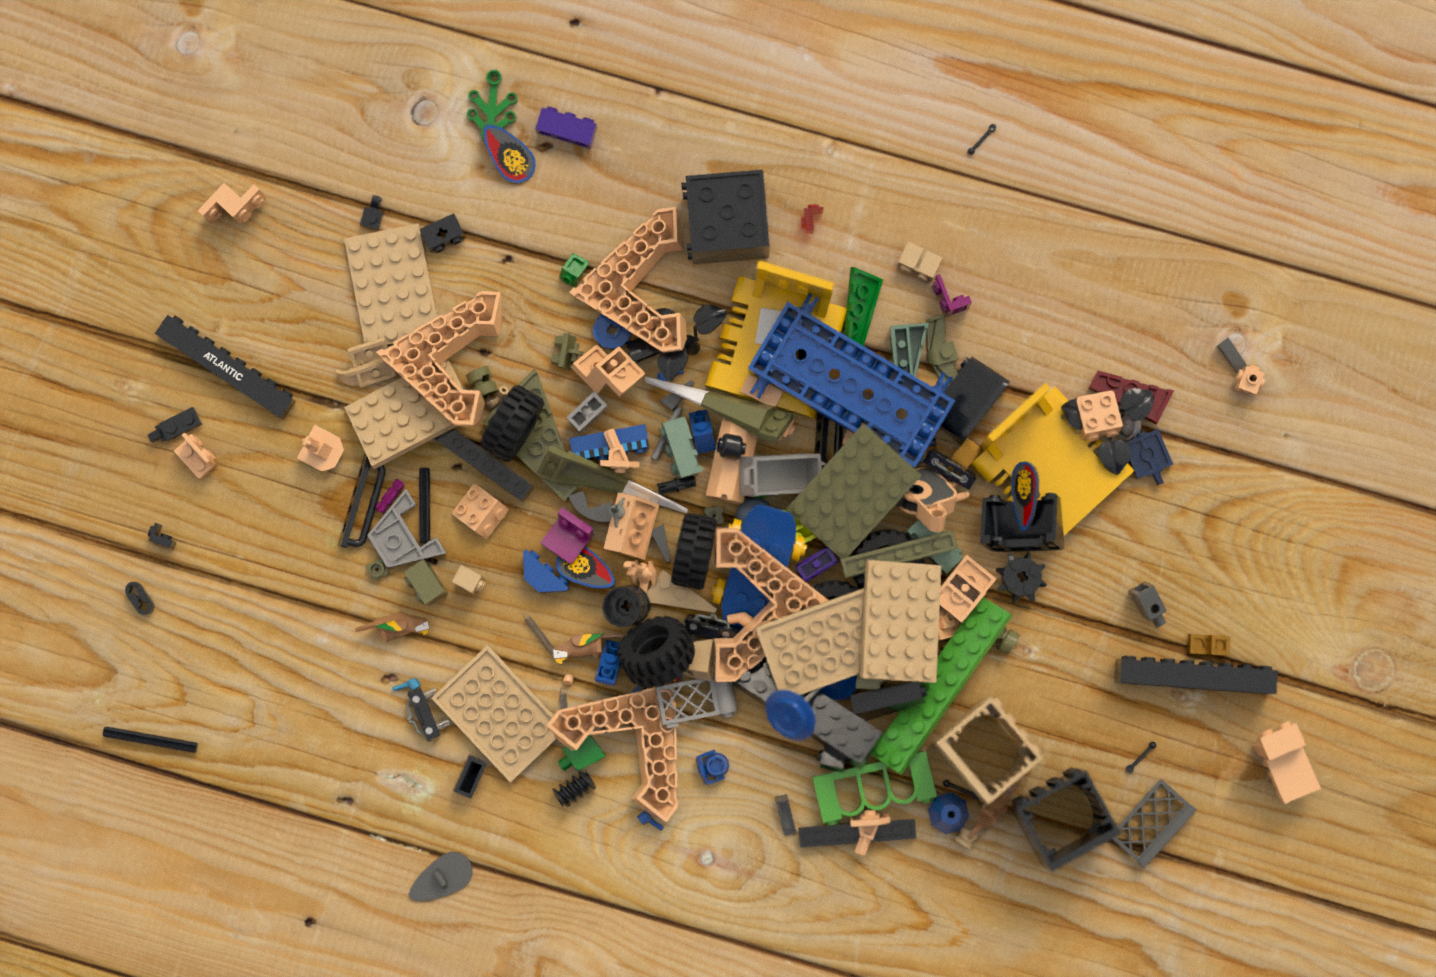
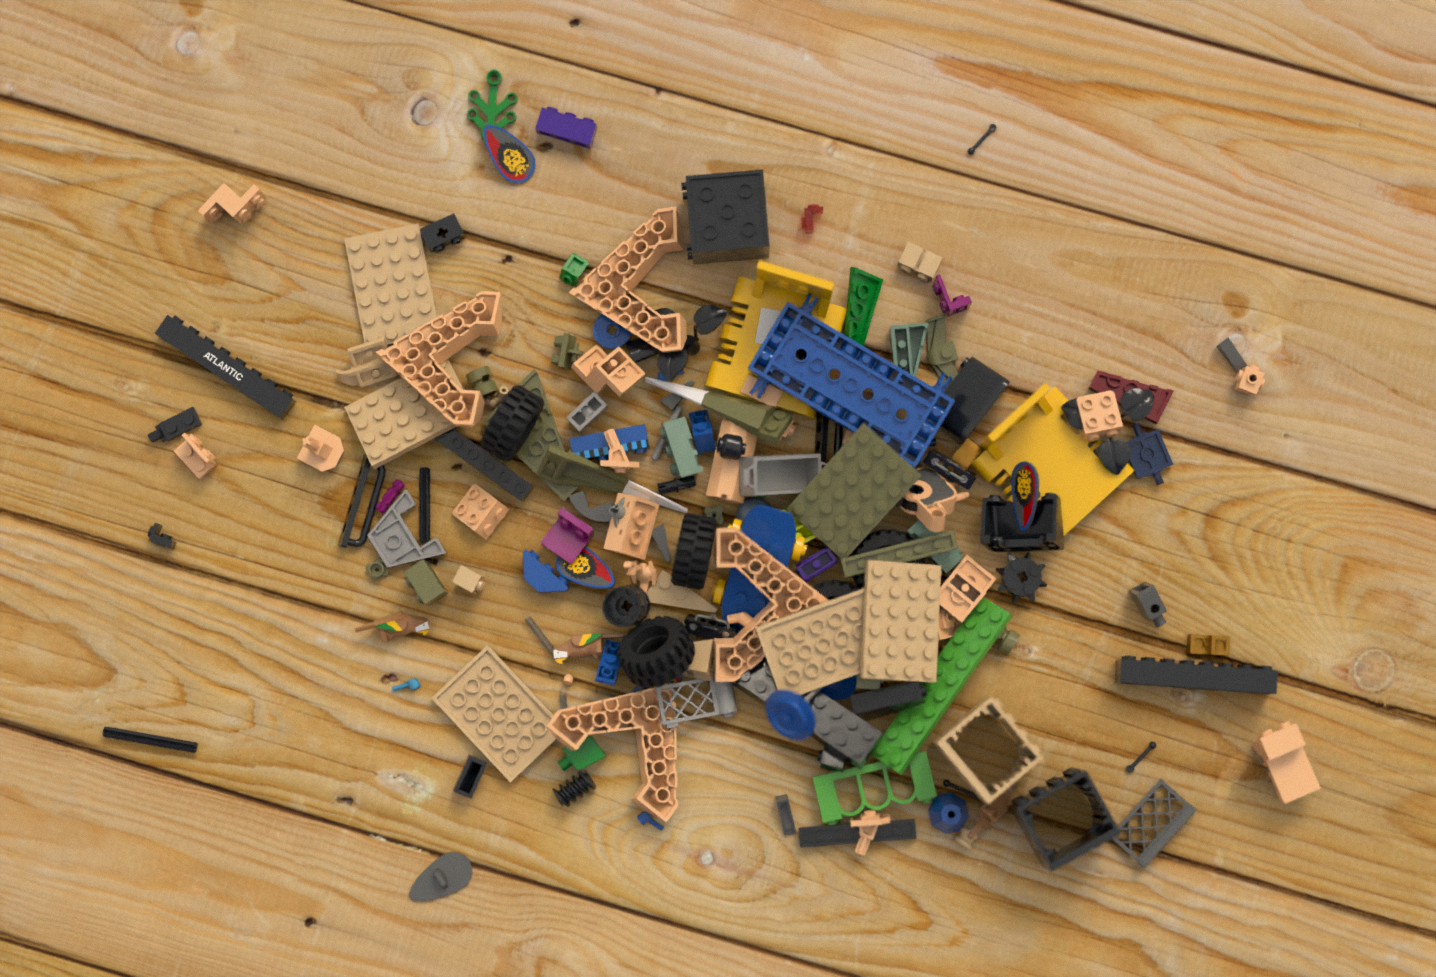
black beam [125,582,155,615] -> none
black plate [360,195,384,231] -> none
black piece [406,688,450,741] -> none
blue piece [696,749,729,785] -> none
light grey hat [1118,407,1141,440] -> none

